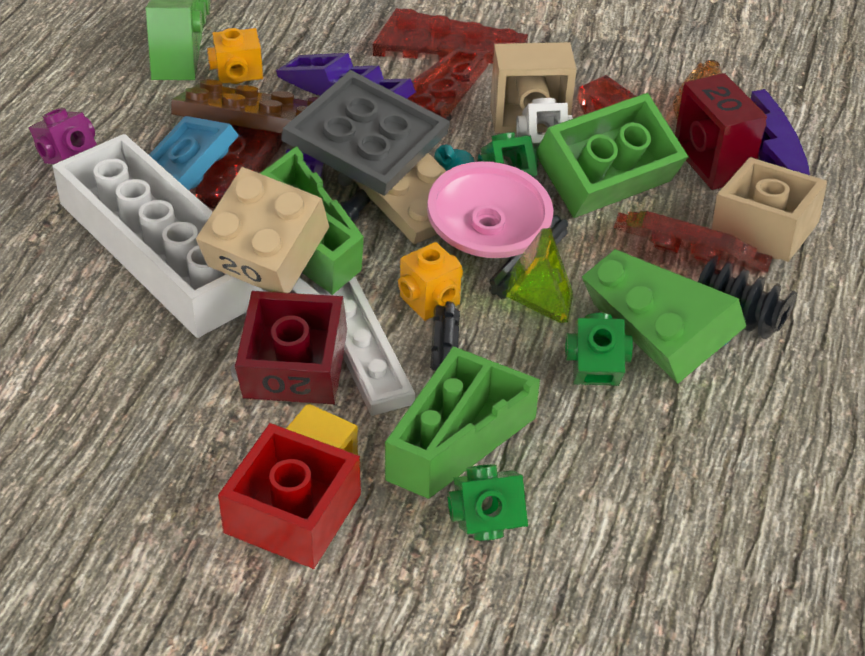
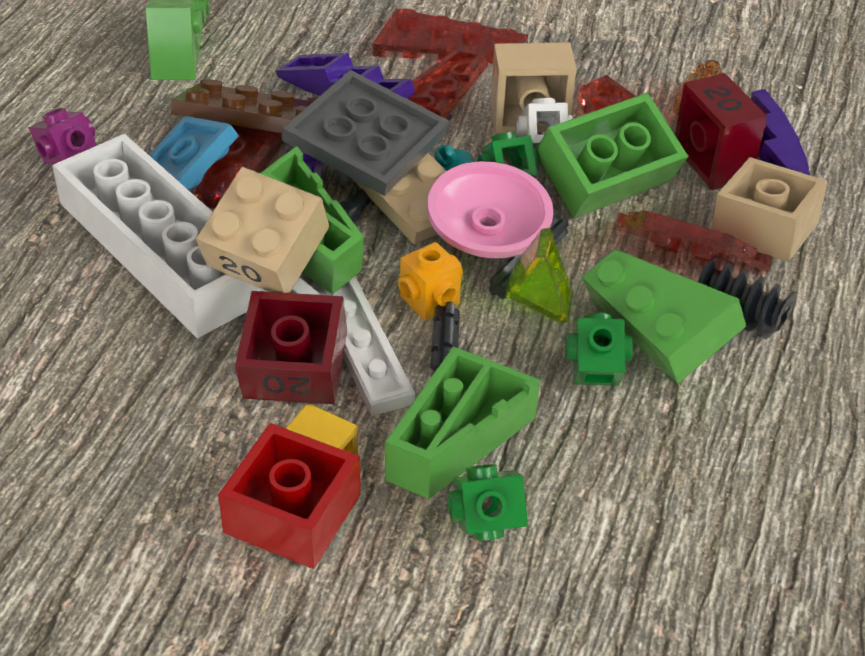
light orange brick [207,28,263,84] -> none

